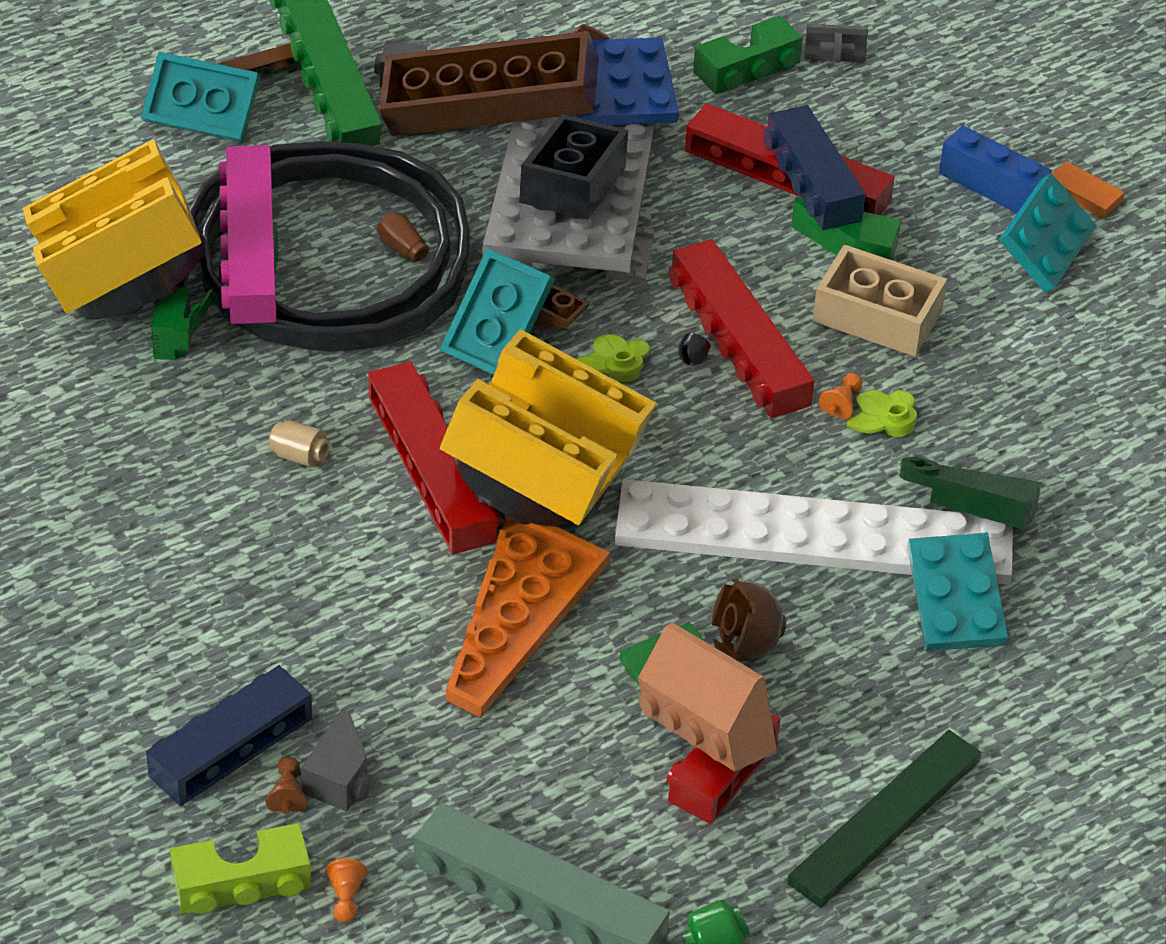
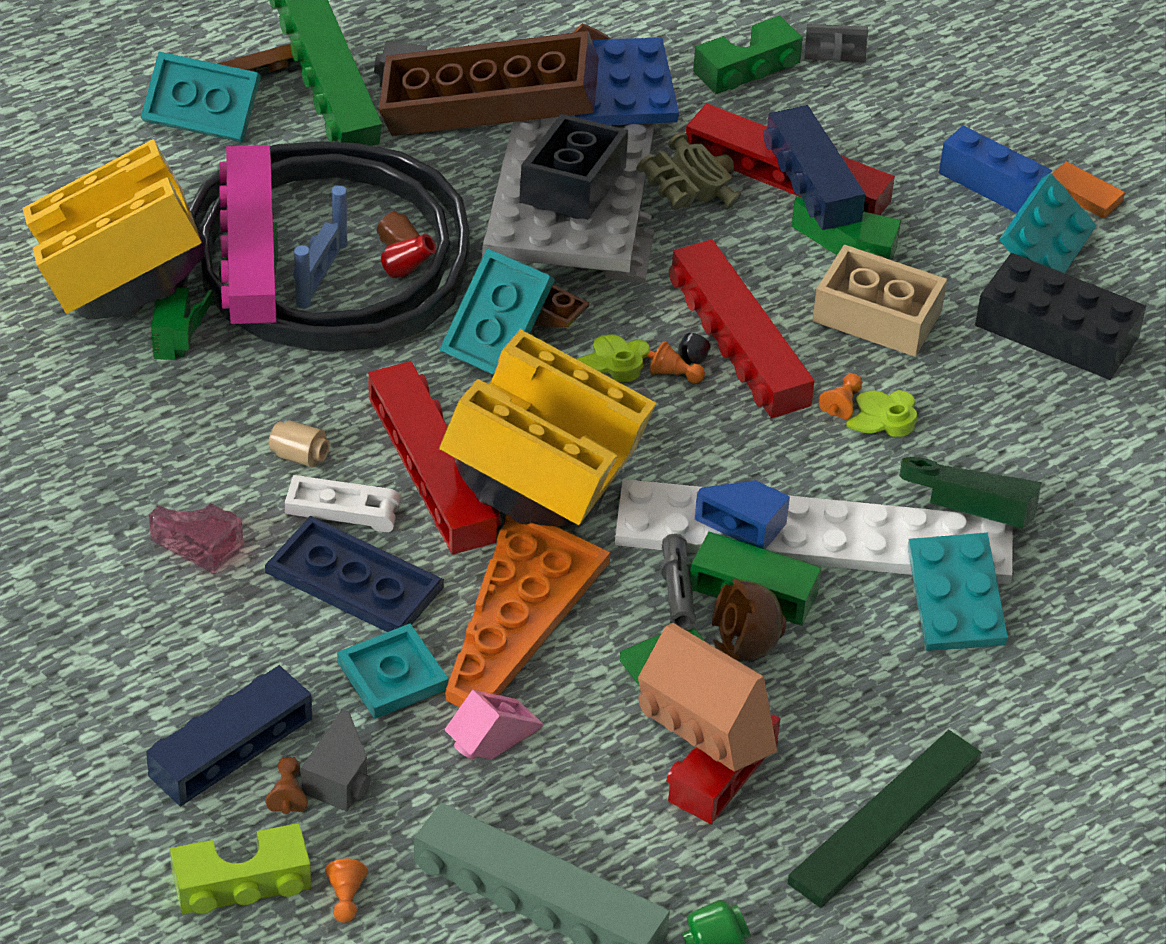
none -> clear pink arch [149,503,244,574]
none -> dark blue tile [265,516,444,632]
none -> white plate [285,475,401,532]
none -> medium blue plate [293,186,348,309]
none -> teal plate [337,623,449,719]
none -> red cone [381,234,436,278]
none -> bright pink slope [445,690,544,759]
none -> olive piece [636,132,741,210]
none -> orange piece [648,341,705,384]
none -> dark grey pin [661,534,696,631]
none -> green brick [690,531,822,626]
none -> blue slope [695,480,790,549]
none -> black brick [975,253,1146,380]

